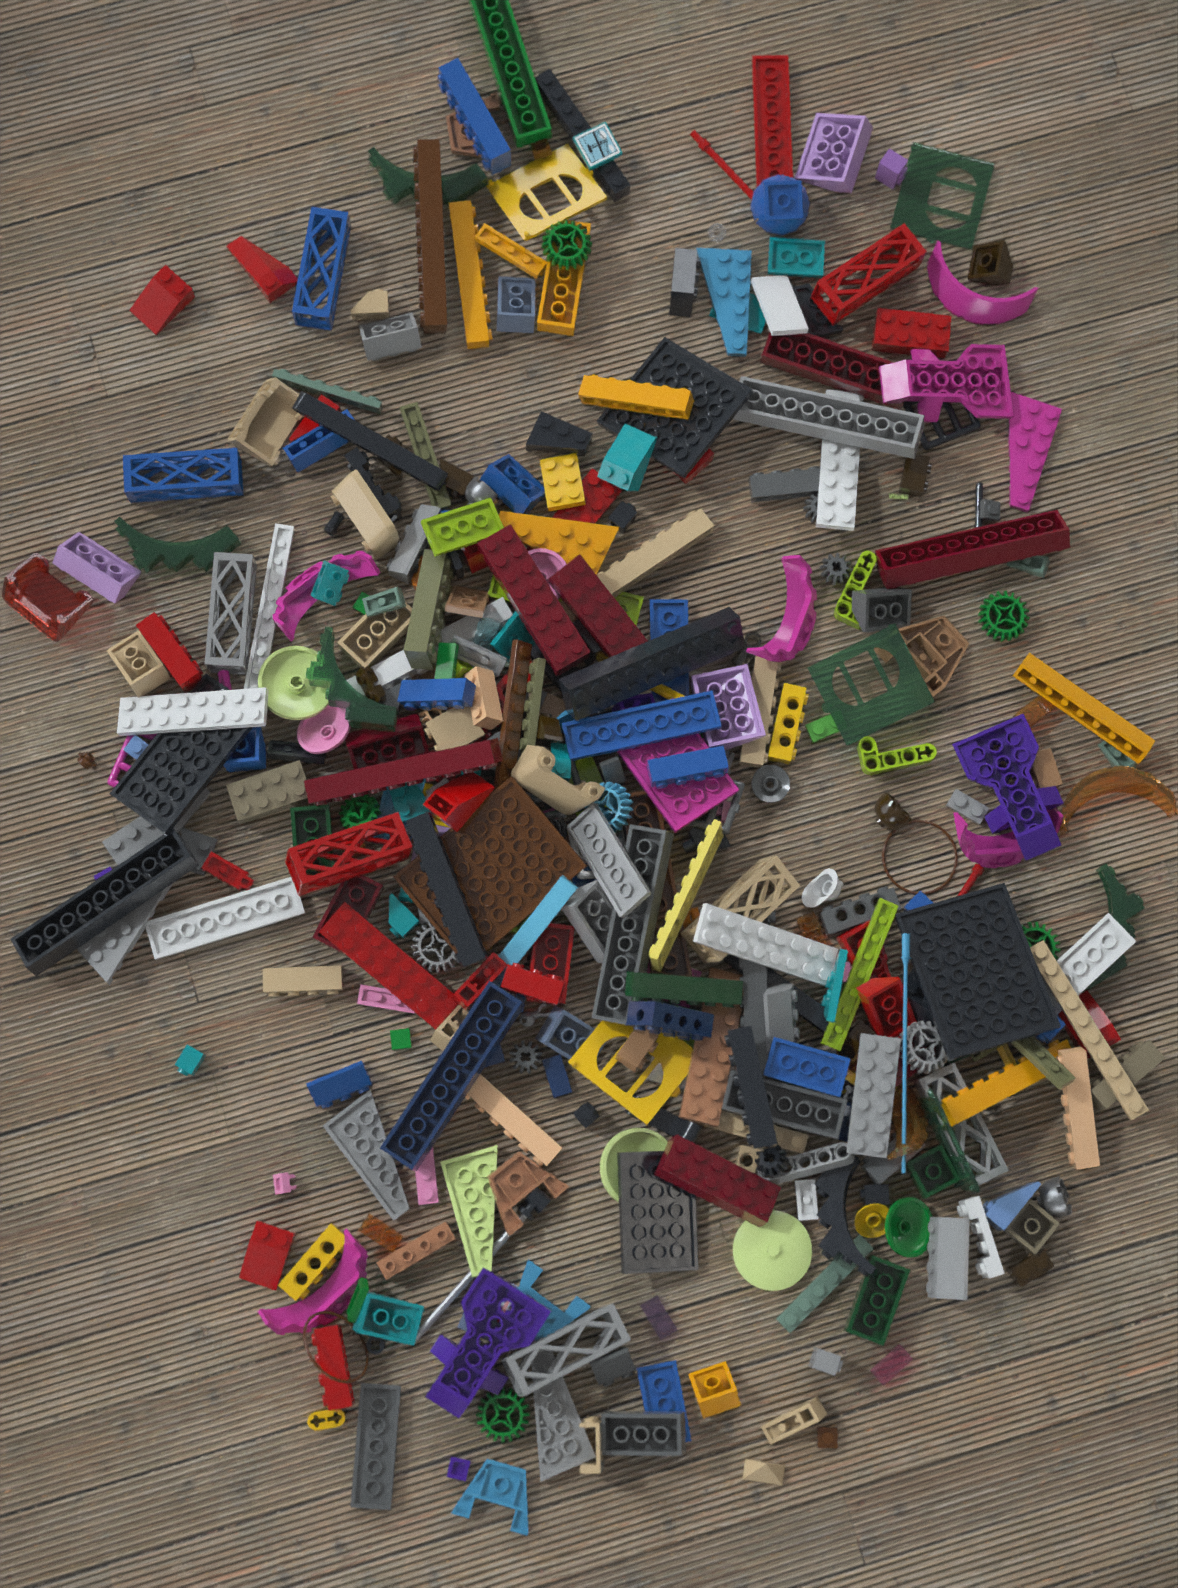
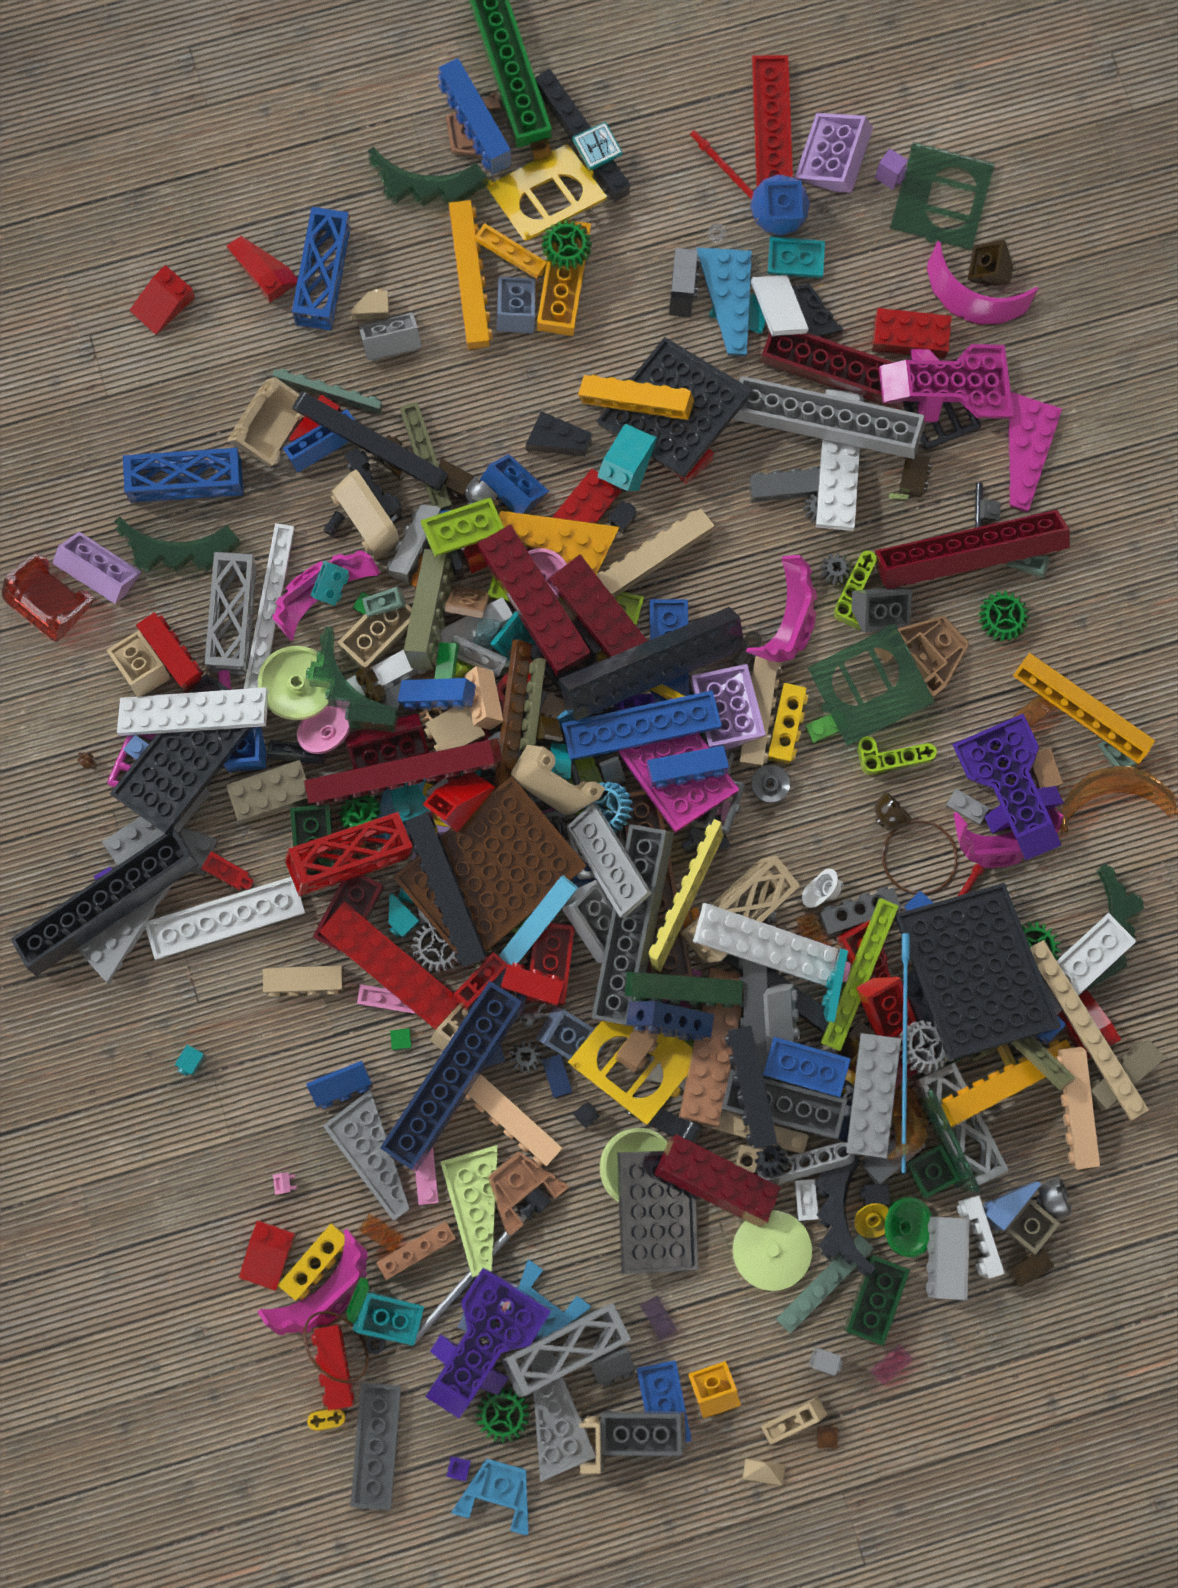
reddish brown brick [413,139,447,334] -> none
yellow plate [540,453,586,511] -> none
red piece [811,223,927,326] -> none

